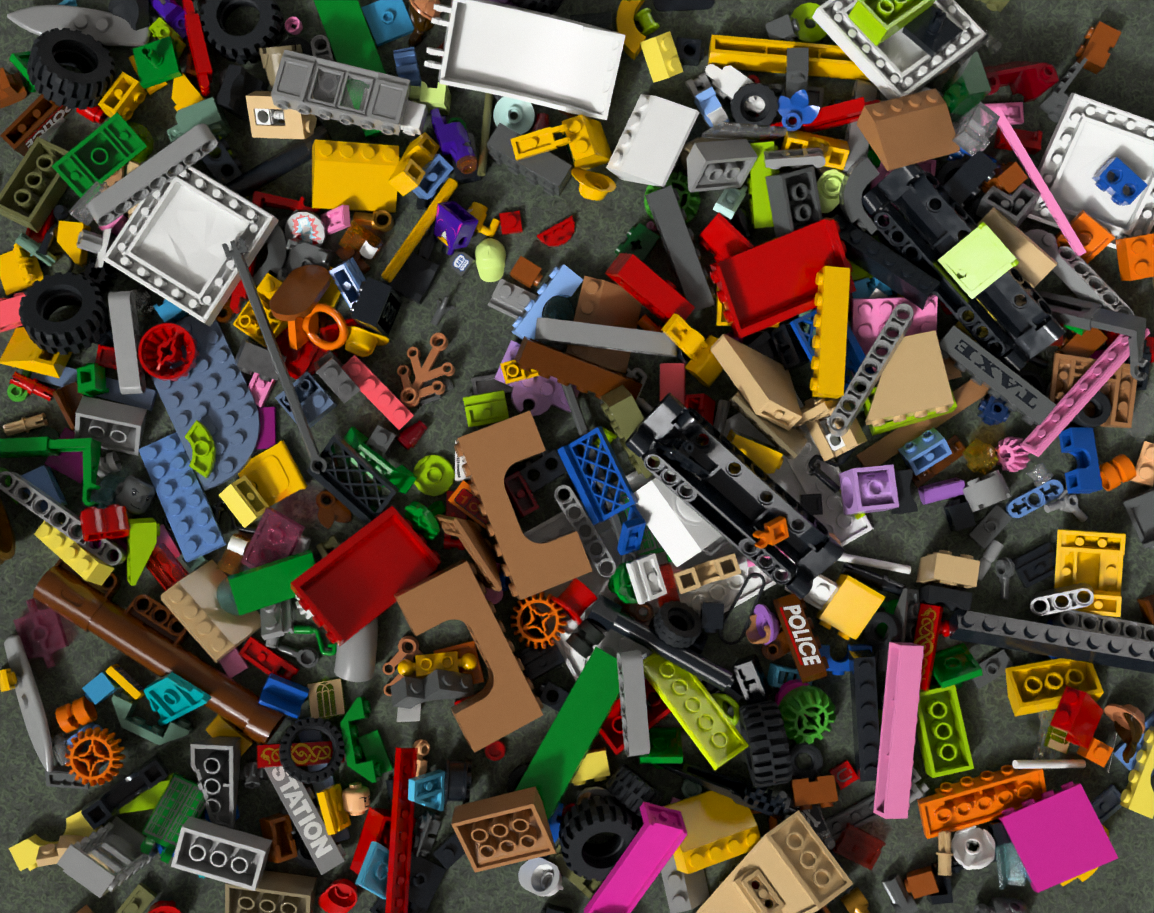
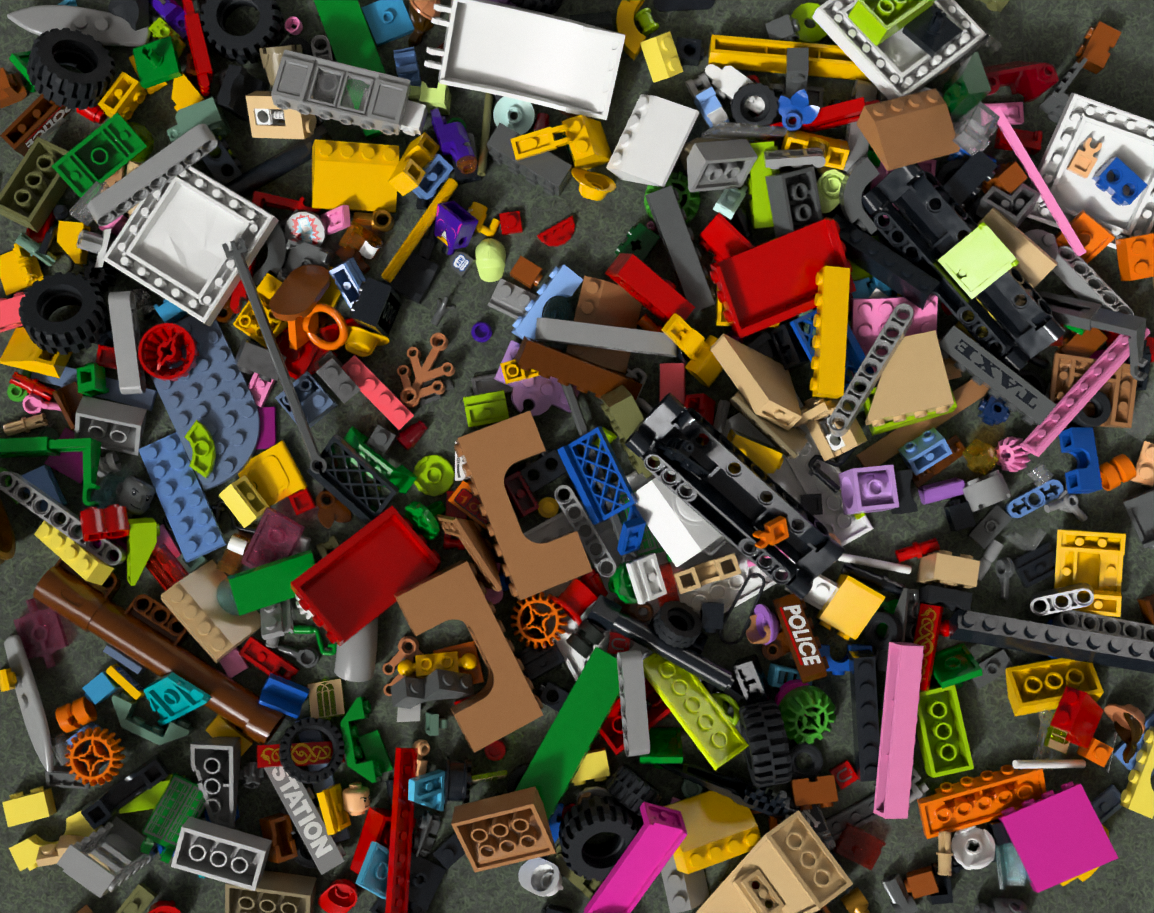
none -> light yellow brick [2,786,57,827]
none -> bright pink plate [22,394,61,415]
none -> sand blue tile [103,644,147,674]
none -> red tile [288,488,316,515]
none -> sand green tile [425,712,448,736]
none -> dark purple plate [471,322,492,343]
none -> clear neon green piece [471,770,507,784]
none -> yellow plate [538,497,559,518]
none -> red cone [580,568,608,598]
none -> red tile [607,632,630,654]
none -> red pin [895,537,940,563]
none -> clear panel [1001,528,1046,550]
none -> light nougat plate [1066,138,1102,179]

